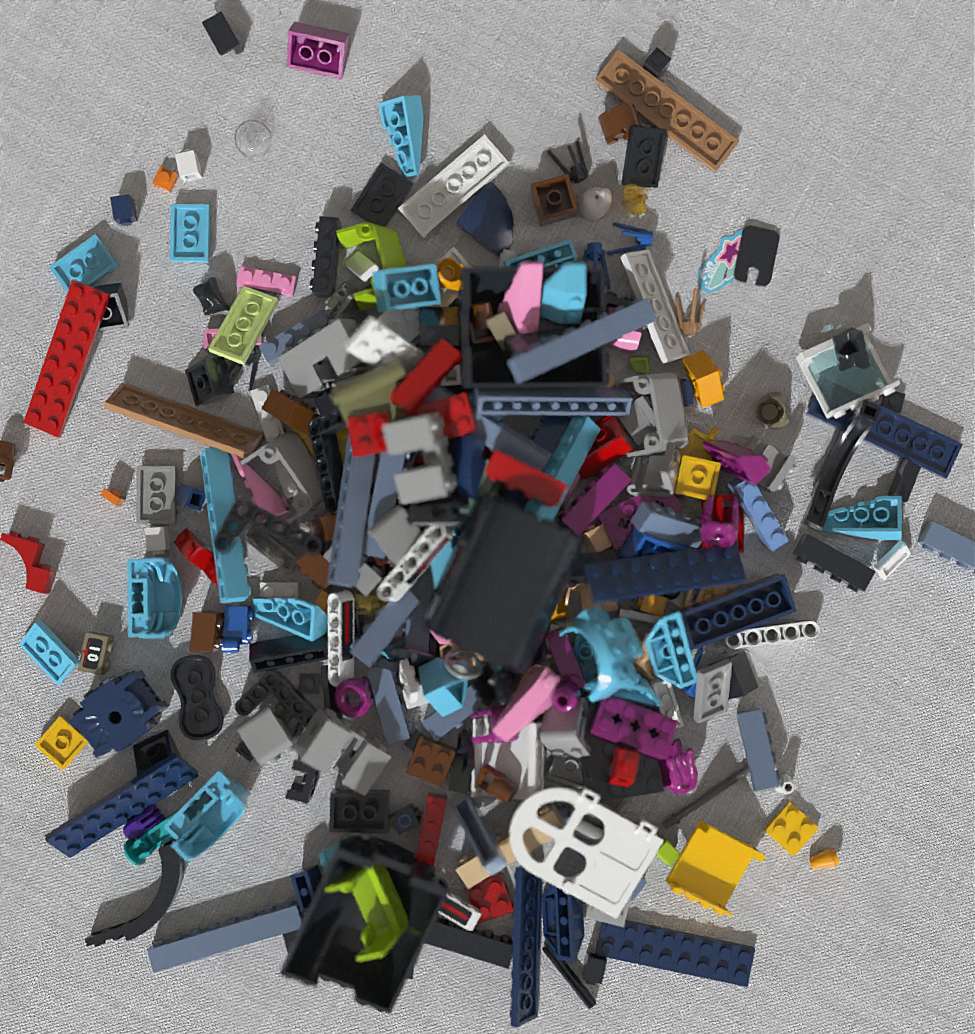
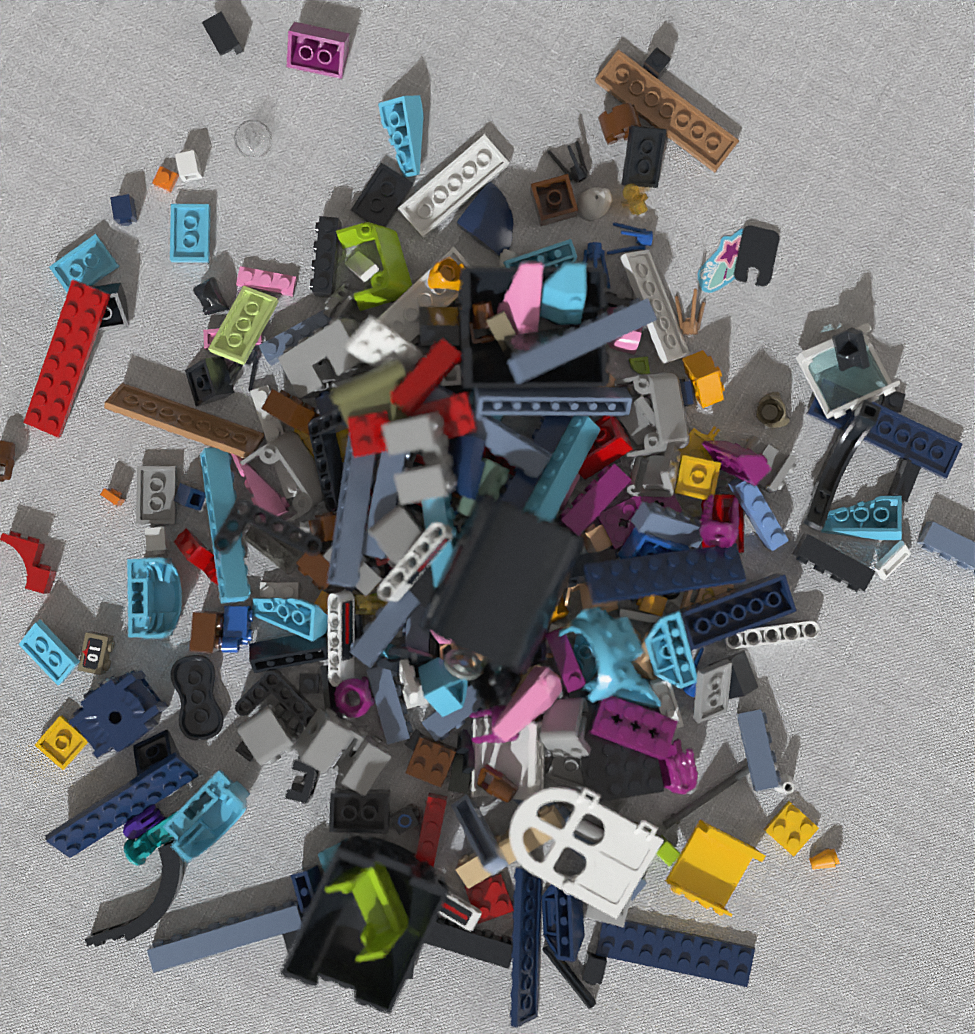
medium azure brick [372,264,441,312] -> none
black piece [407,496,470,526] -> none
red brick [485,450,568,509] -> none
magenta head [552,683,581,712] -> none
red torso [608,746,639,787] -> none

